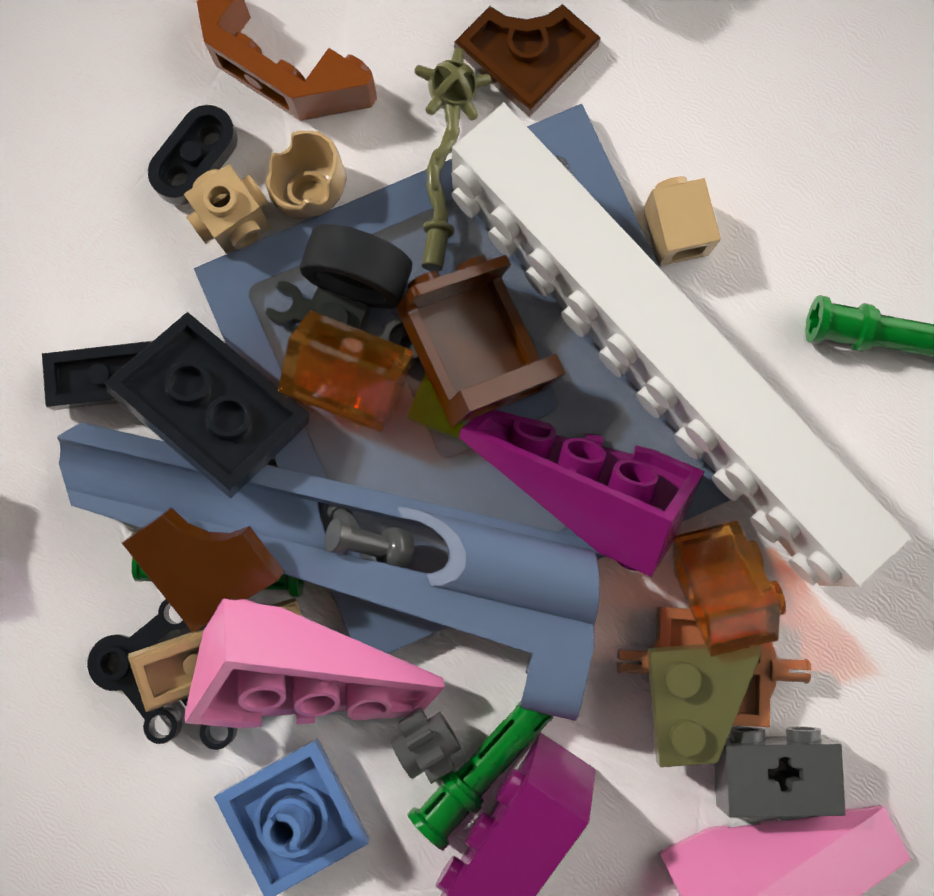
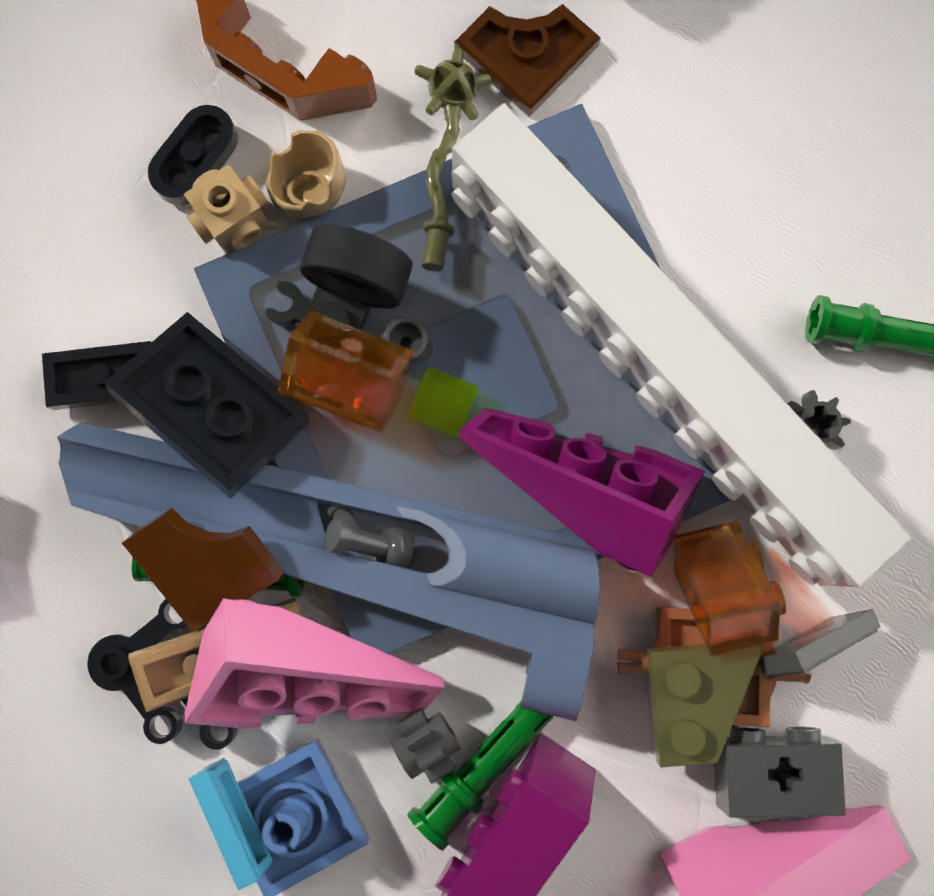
reddish brown panel [396,255,566,428] -> none
tan brick [643,176,721,266] -> none
none -> medium azure tile [189,758,273,891]
none -> tile [758,609,881,678]
none -> dark grey gear [786,390,851,450]

